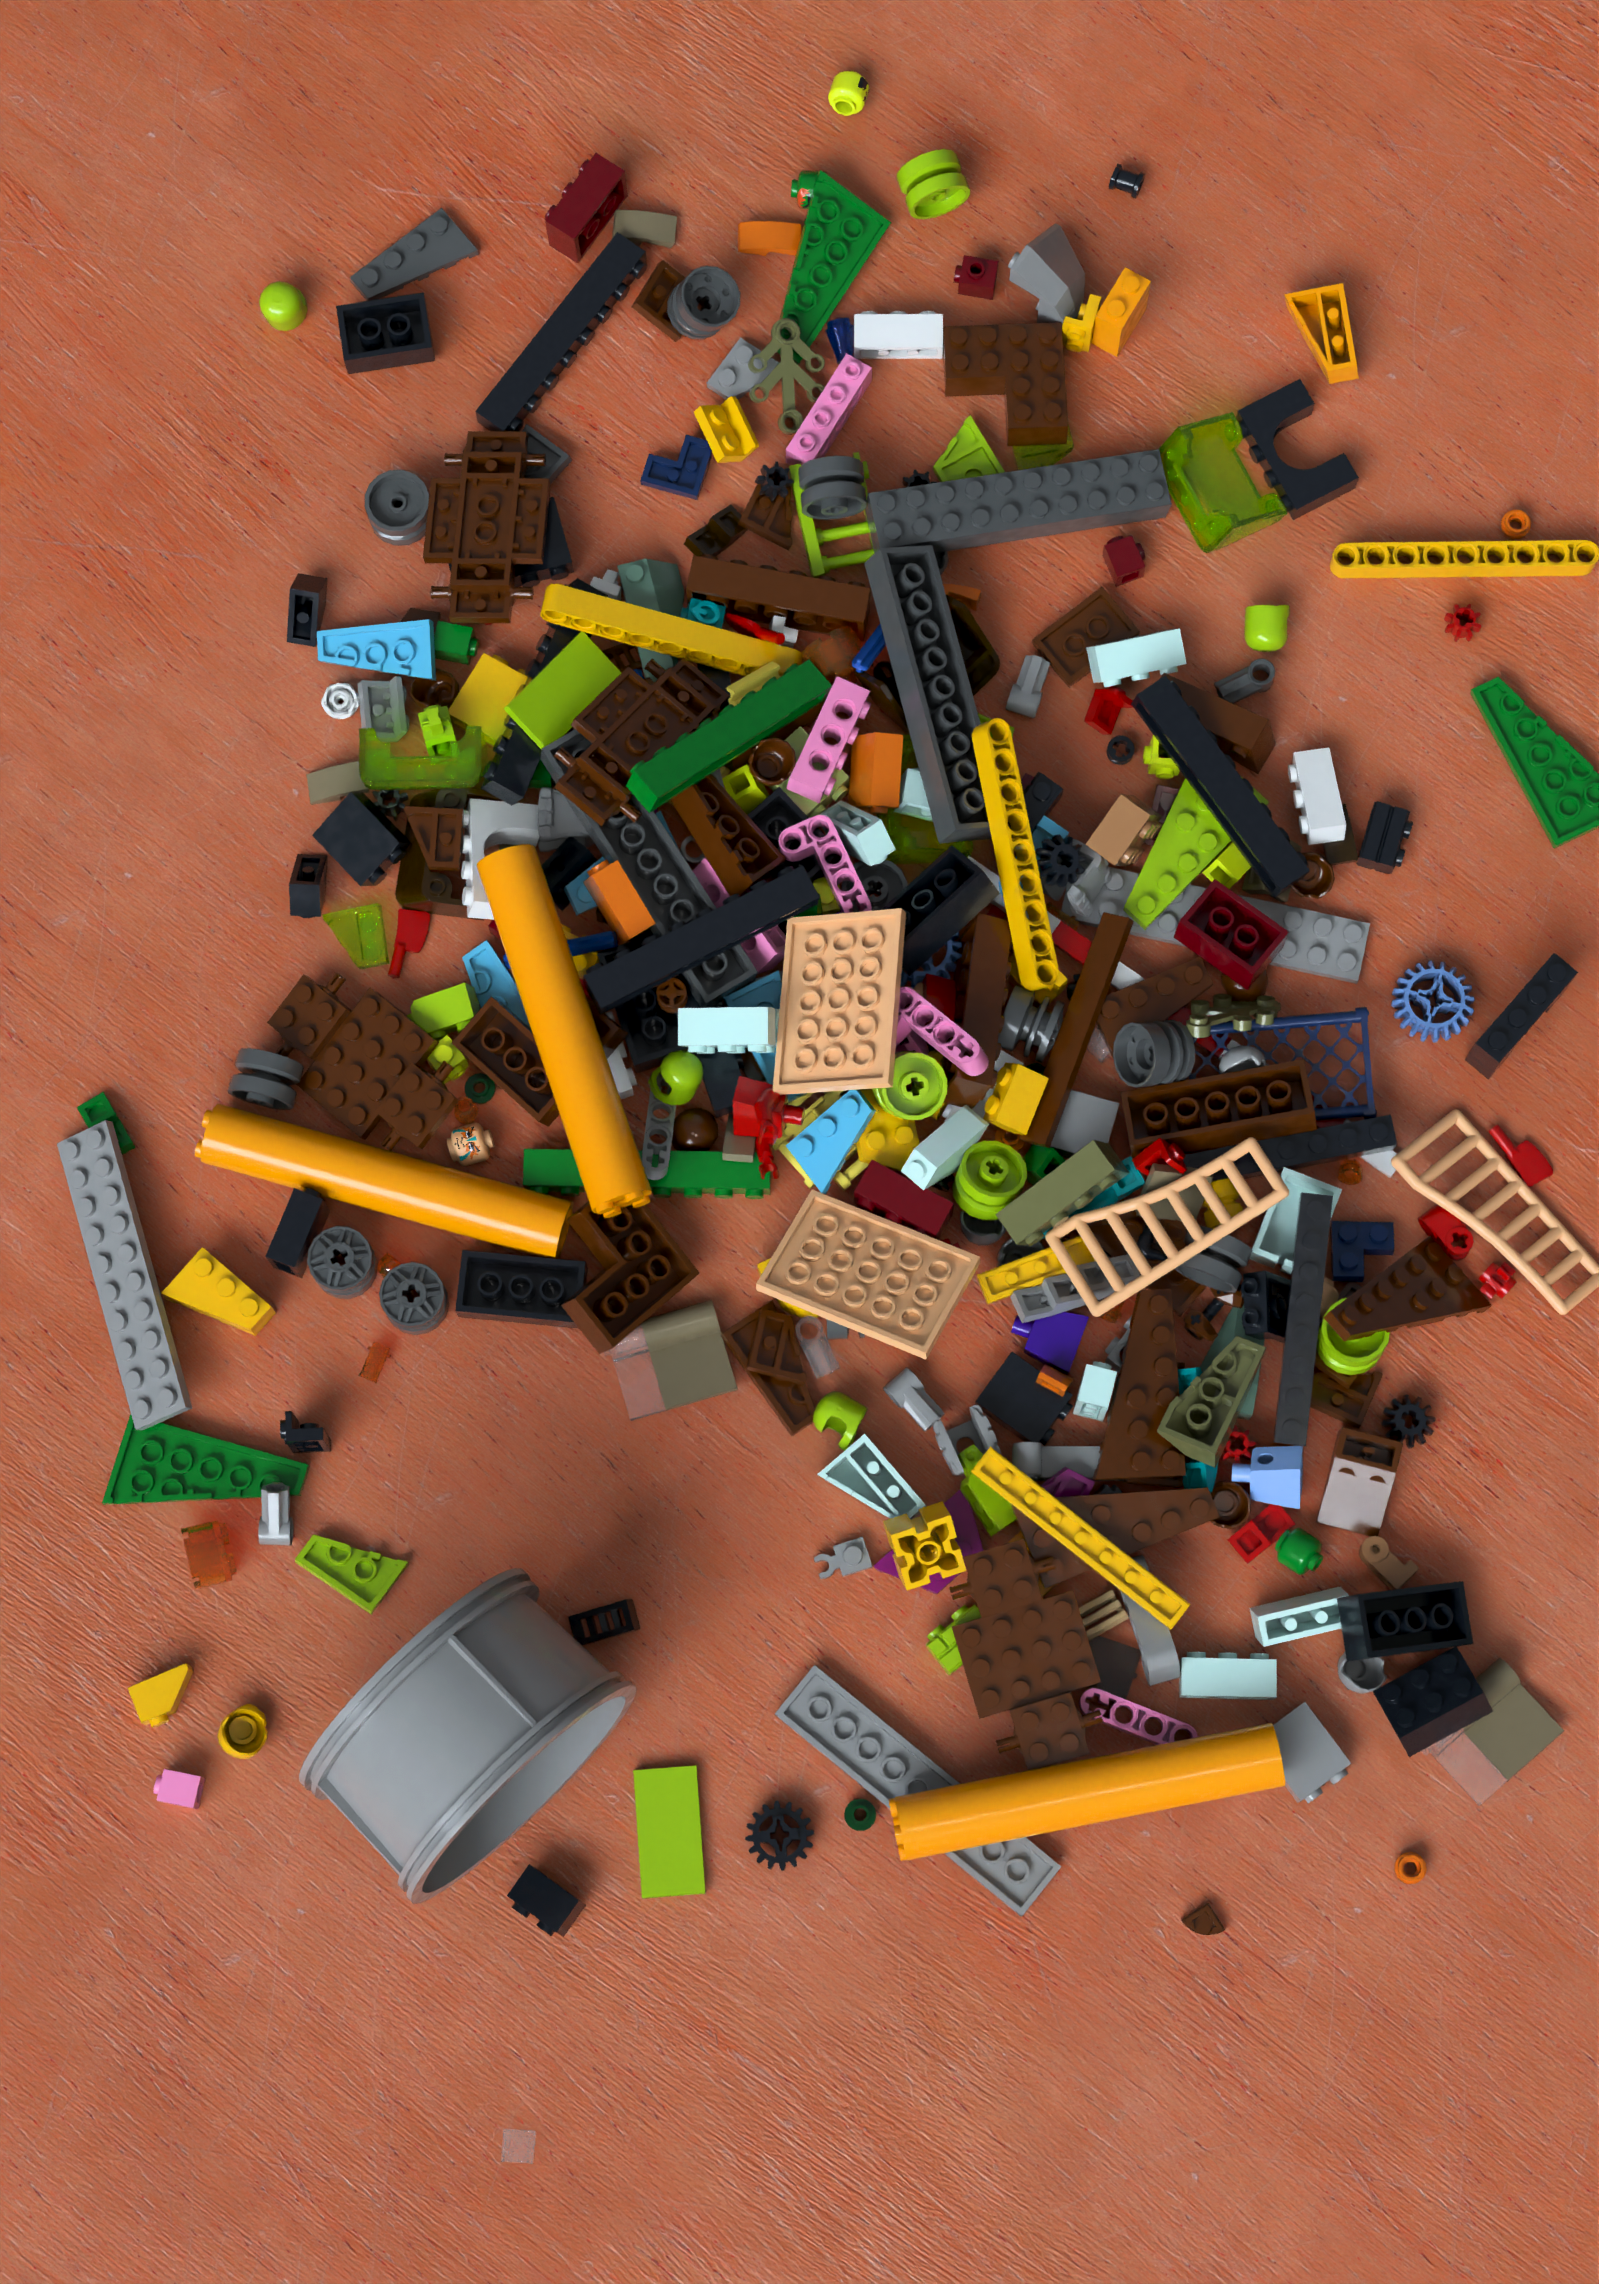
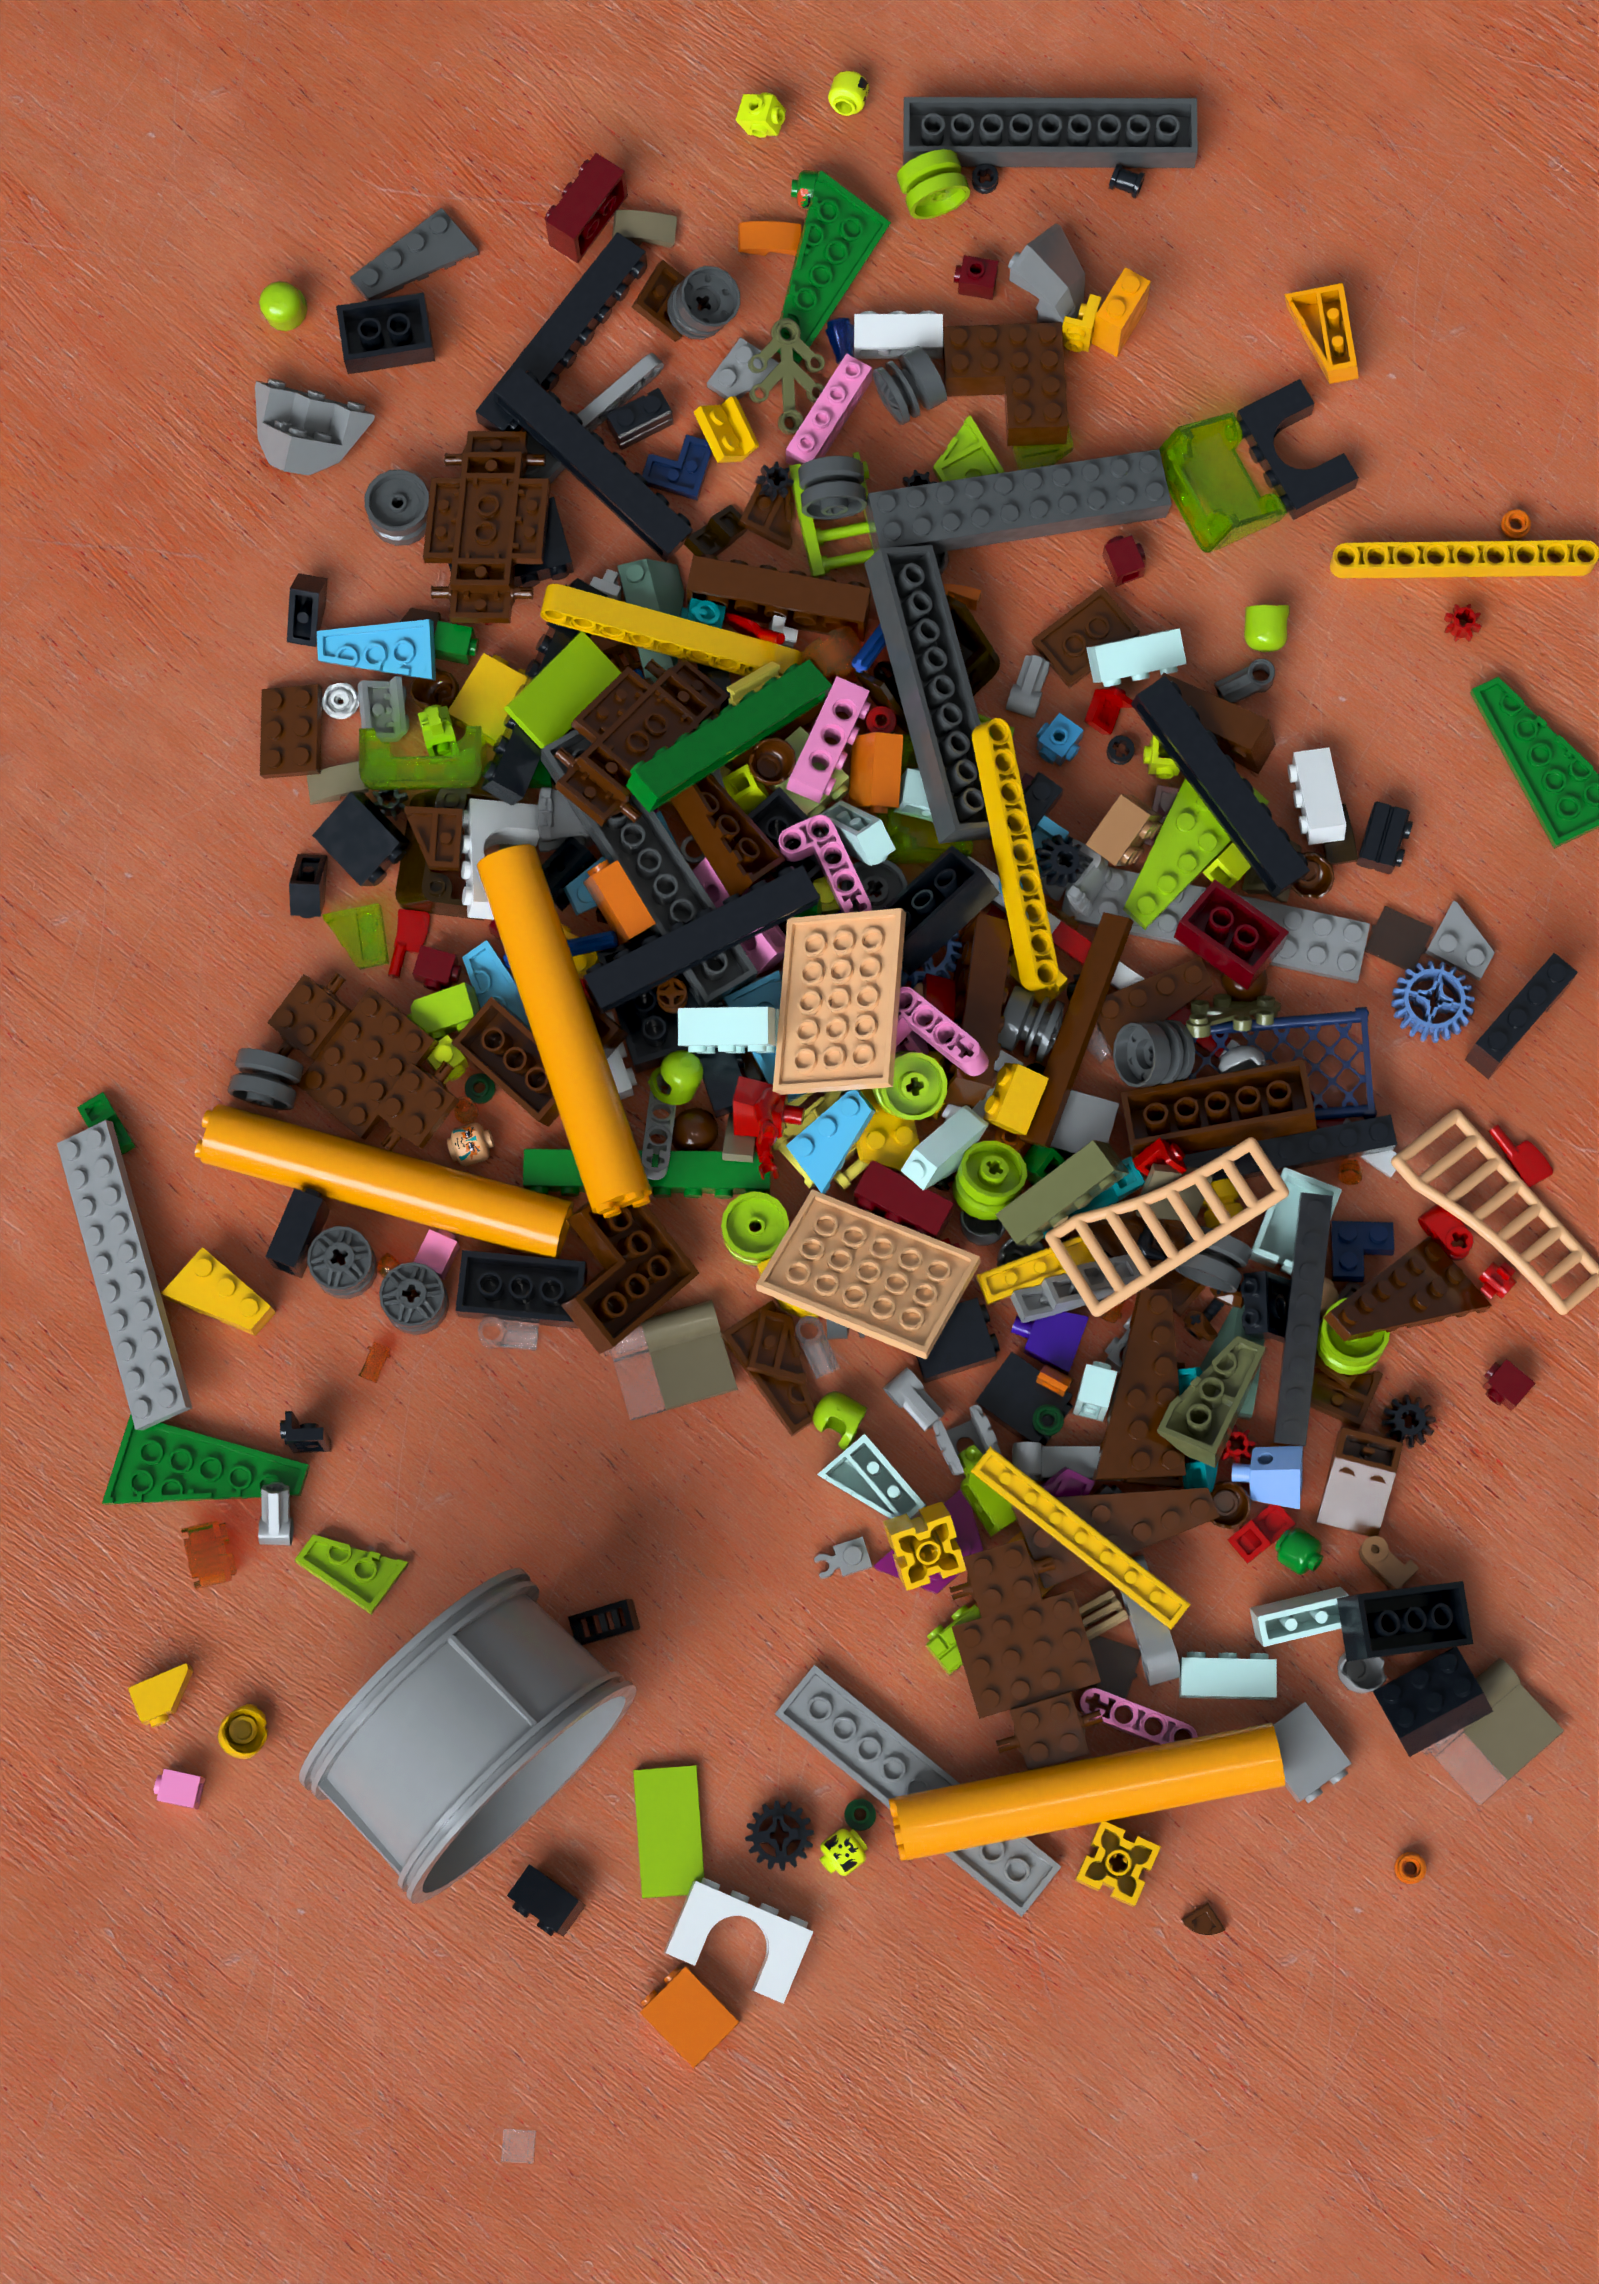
none -> light grey brick [255,378,375,476]
none -> reddish brown plate [260,684,322,779]
none -> dark red brick [412,945,462,992]
none -> bright pink brick [414,1229,460,1280]
none -> clear piece [477,1317,539,1351]
none -> black brick [493,367,693,562]
none -> light grey beam [577,353,664,433]
none -> black brick [606,388,674,450]
none -> orange brick [639,1966,740,2069]
none -> white arch [664,1877,813,2004]
none -> lime wheel [721,1191,790,1266]
none -> neon yellow brick [736,92,786,138]
none -> neon yellow head [819,1828,868,1876]
none -> red brick [866,706,896,734]
none -> dark grey wheel [872,346,947,425]
none -> dark grey brick [903,97,1198,168]
none -> black brick [916,1298,1000,1383]
none -> black bush [972,164,998,194]
none -> dark green plate [1032,1404,1064,1436]
none -> dark azure brick [1036,712,1084,767]
none -> yellow brick [1075,1821,1161,1907]
none -> clear smoke piece [1365,906,1433,971]
none -> light grey wing [1426,901,1495,981]
none -> dark red brick [1483,1359,1536,1411]

